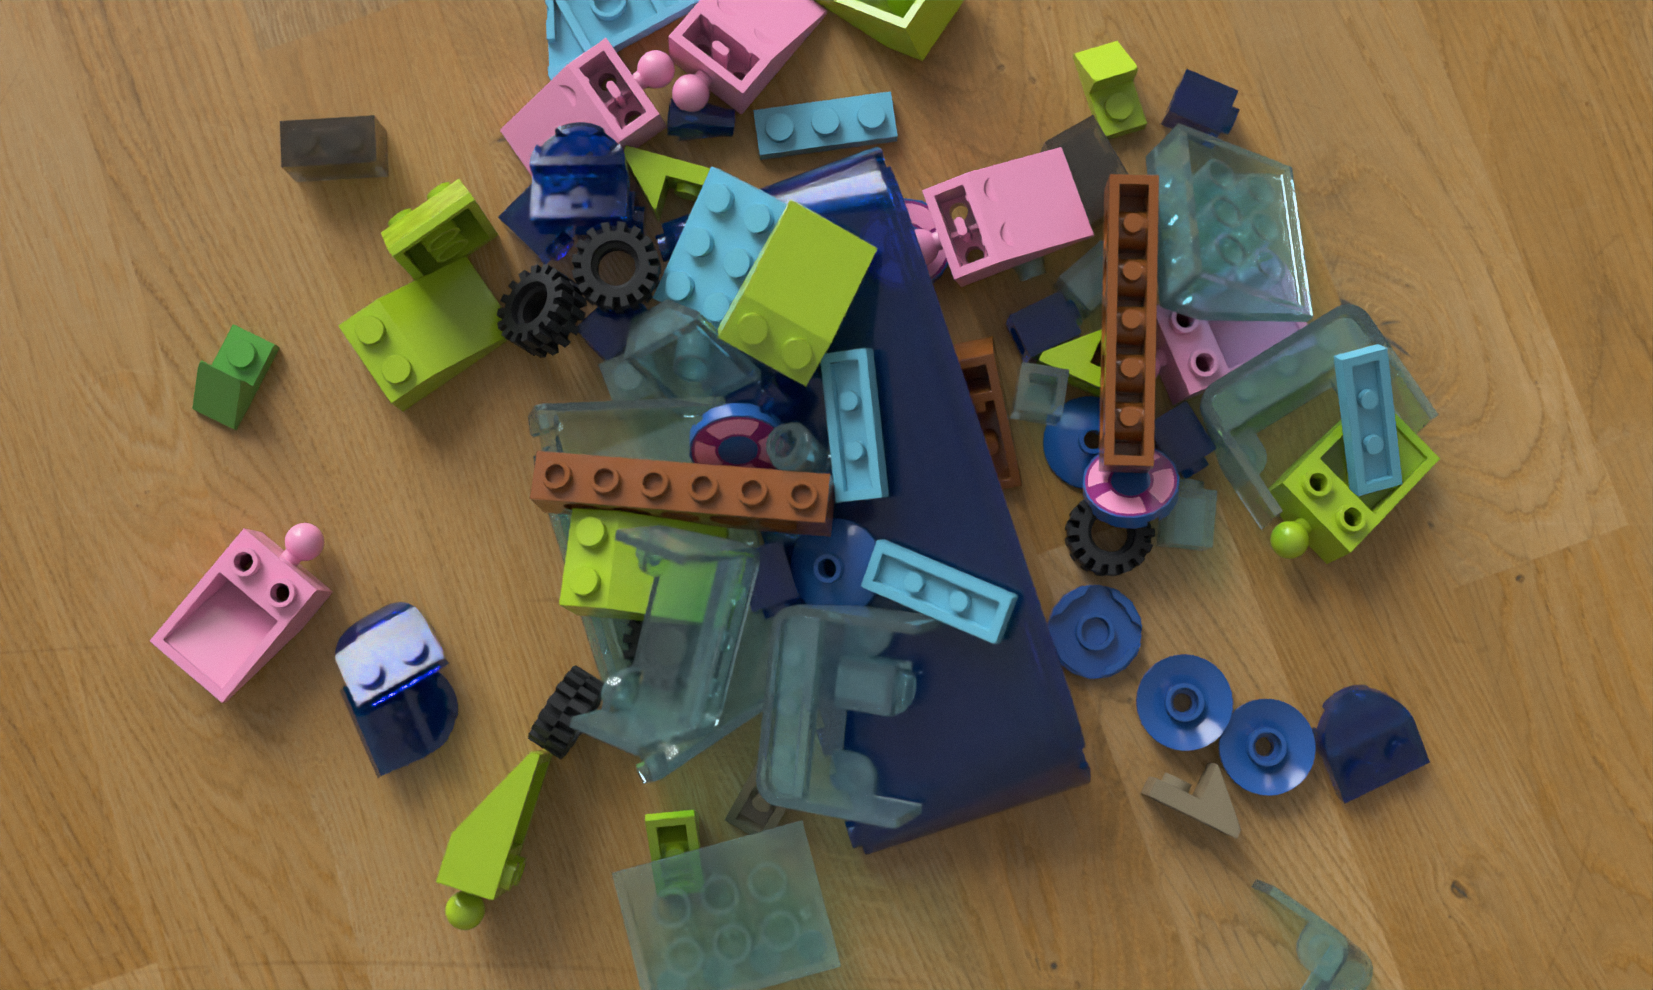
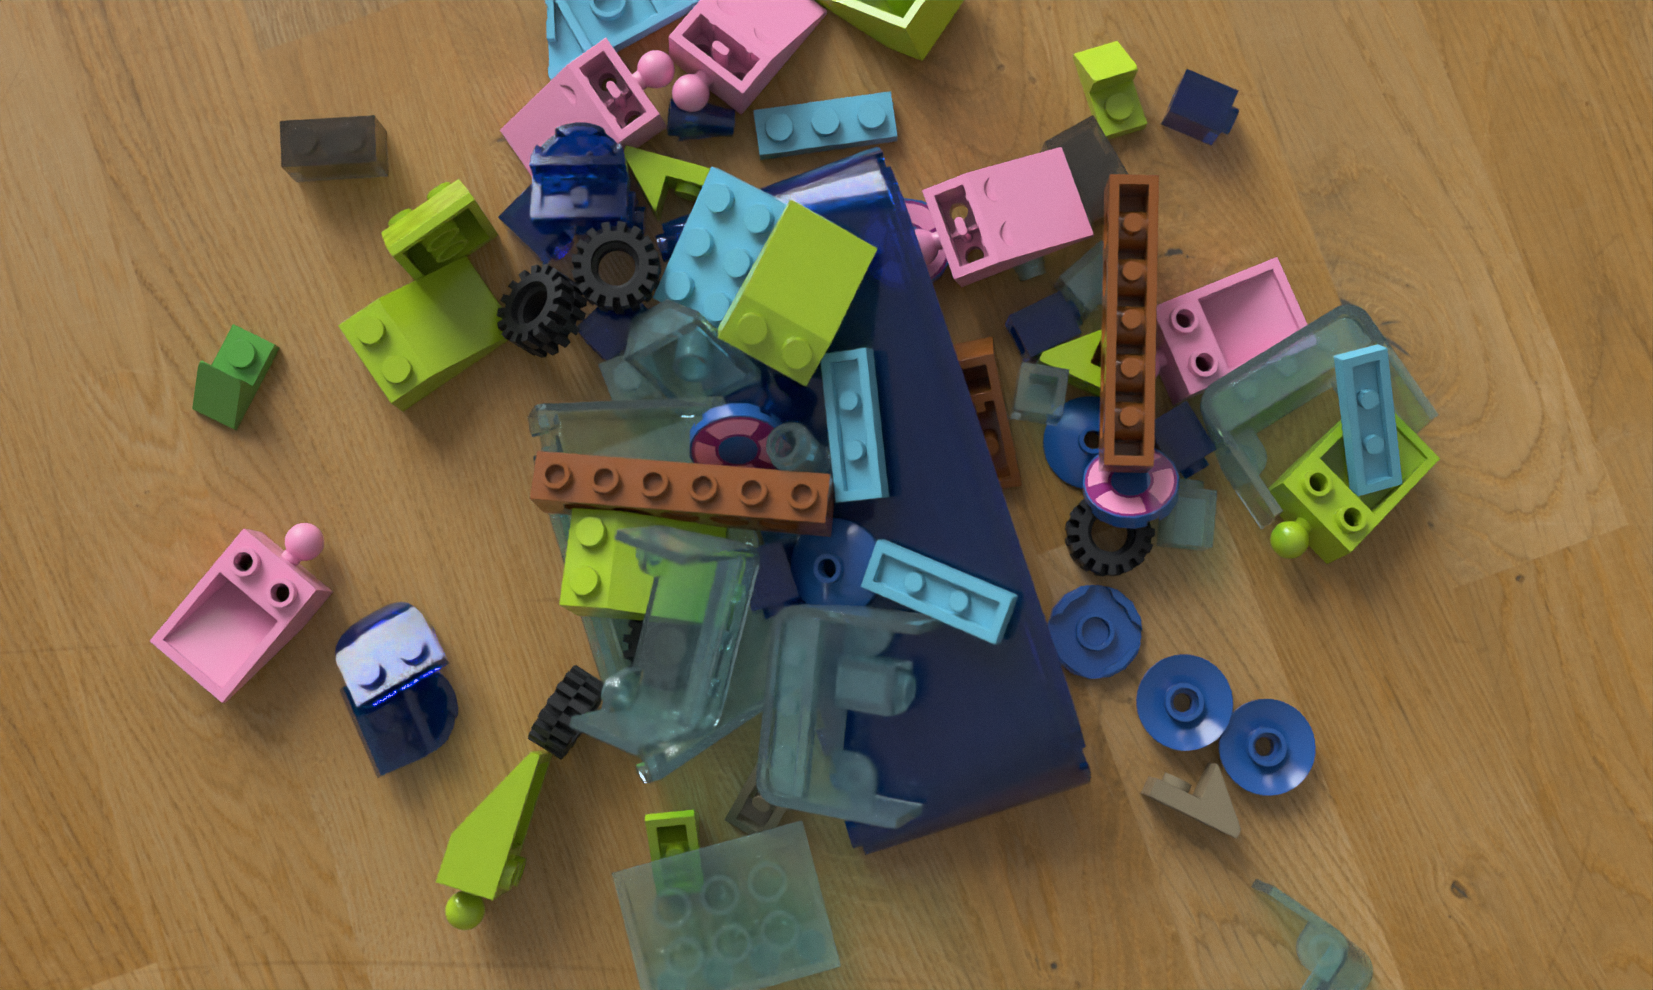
clear light blue slope [1146,123,1314,322] -> none
clear blue slope [1312,685,1430,803] -> none

